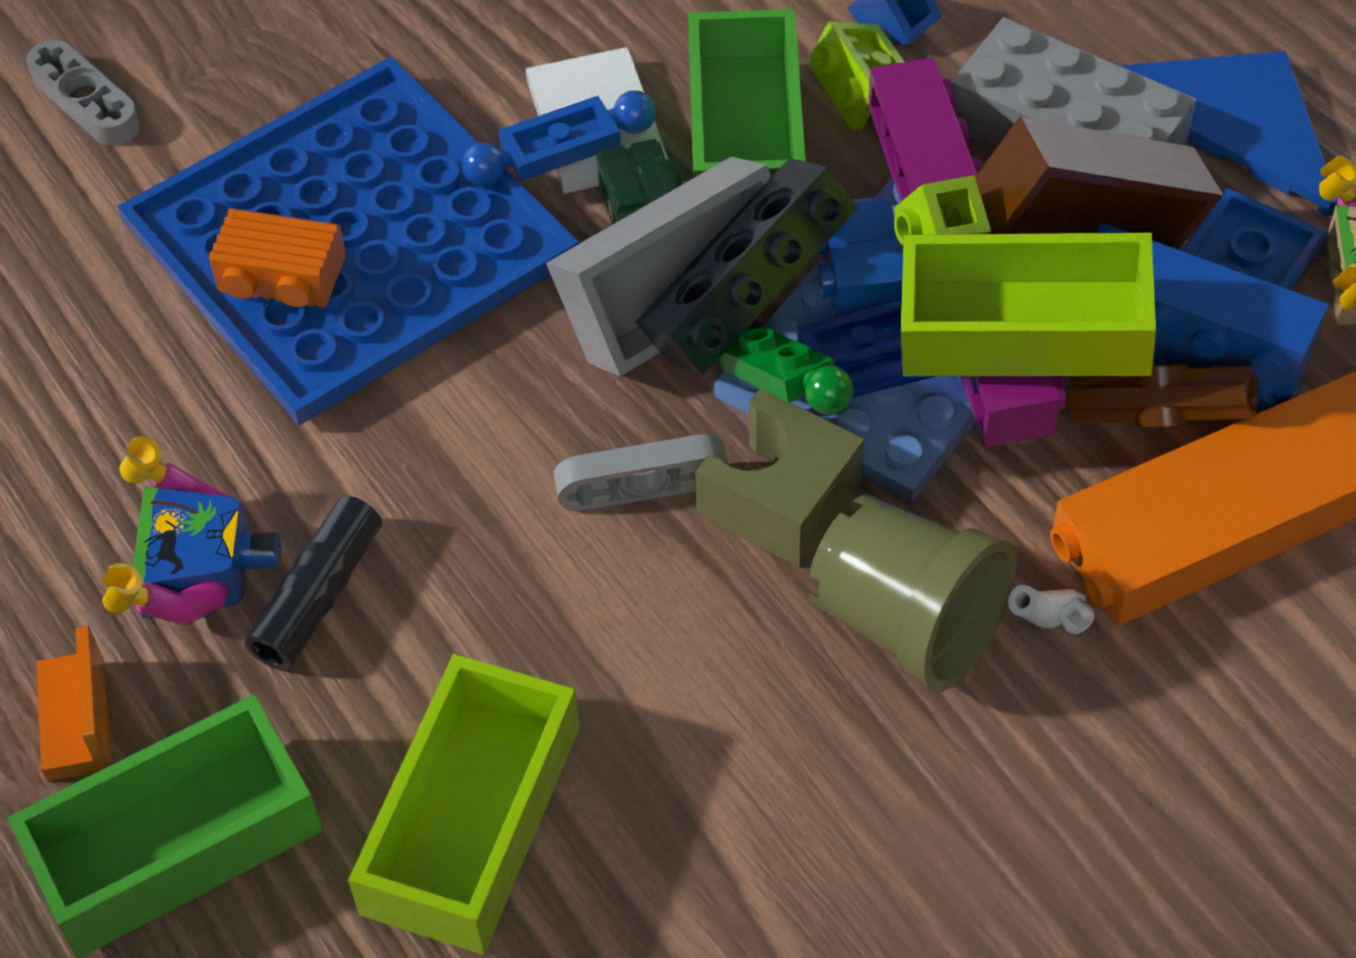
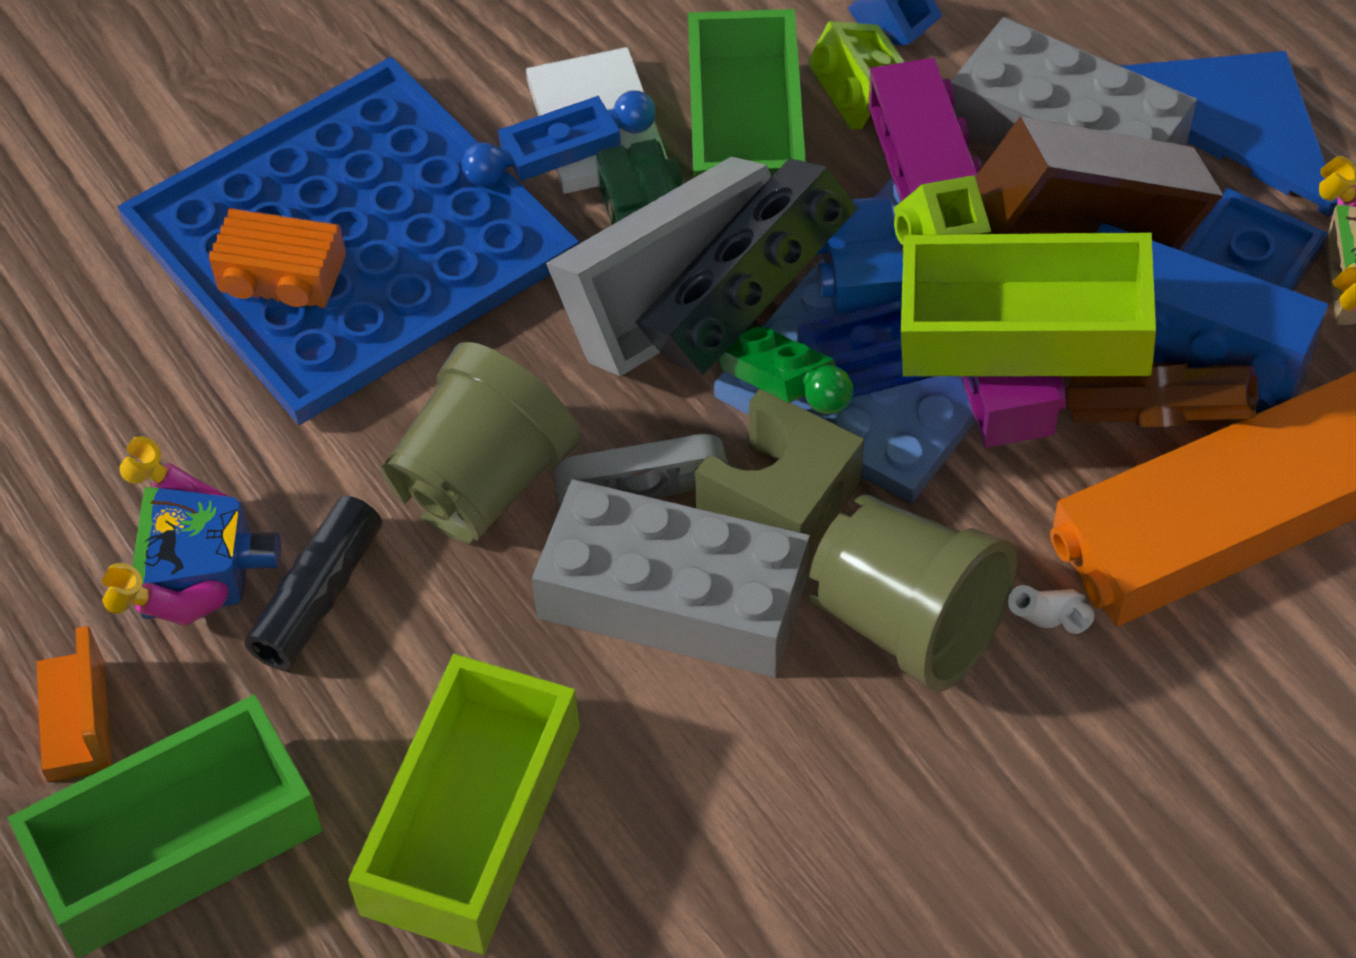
light grey beam [26,40,140,146] -> none
none -> olive piece [380,342,580,544]
none -> light grey piece [532,479,810,678]

